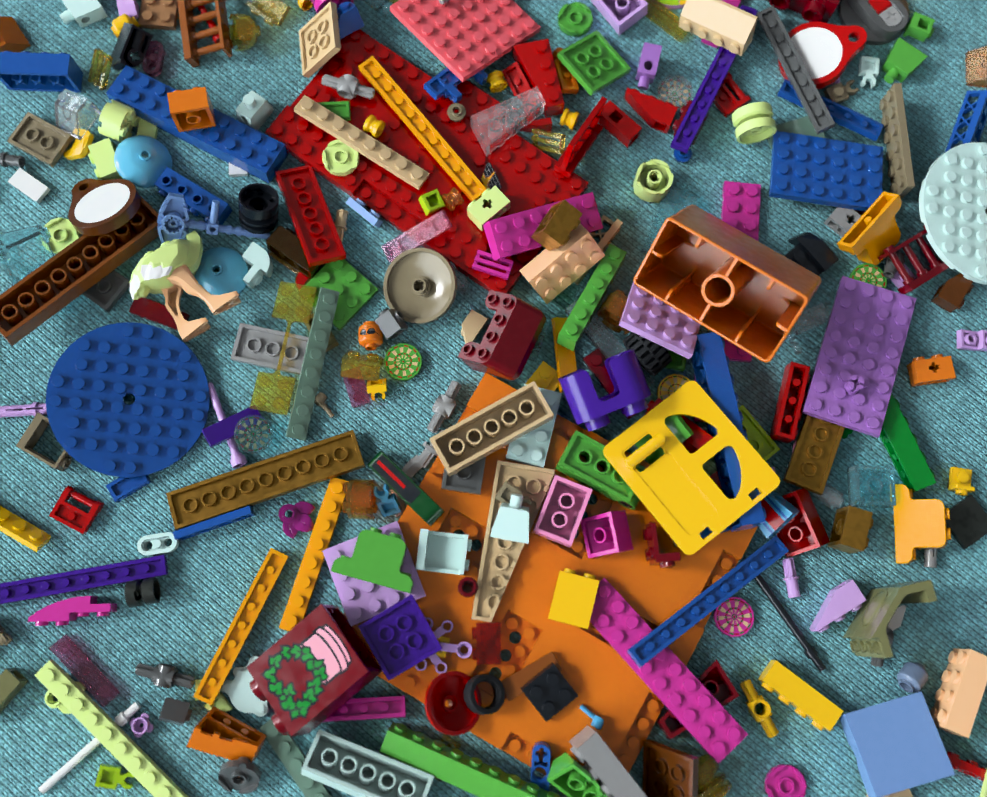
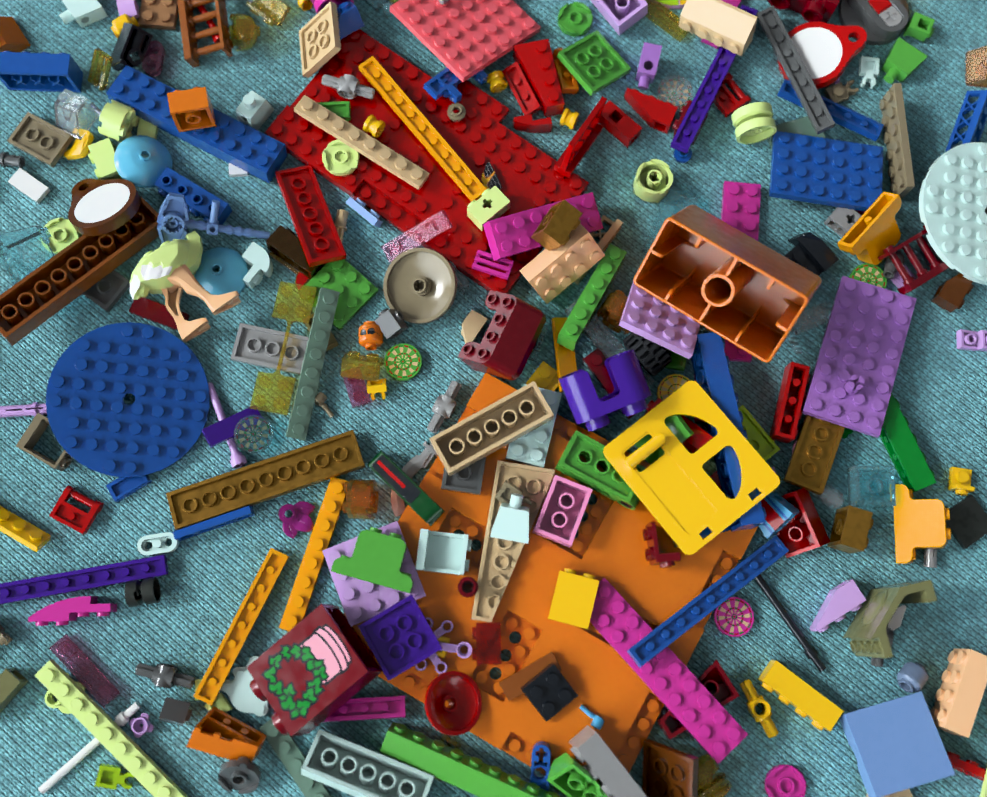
black wheel [238,183,279,234] -> none
dark azure plate [374,484,402,517] -> none
lime slope [418,189,446,216] -> none
clear orange wheel [441,187,464,211] -> none
black tyre [464,674,505,715] -> none
clear wedge [470,86,545,157] -> none
clear yellow tile [531,128,566,154] -> none
dark pink slope [581,510,634,559] -> none
lavender axle [782,558,801,598] -> none
orange brick [906,354,956,387] -> none

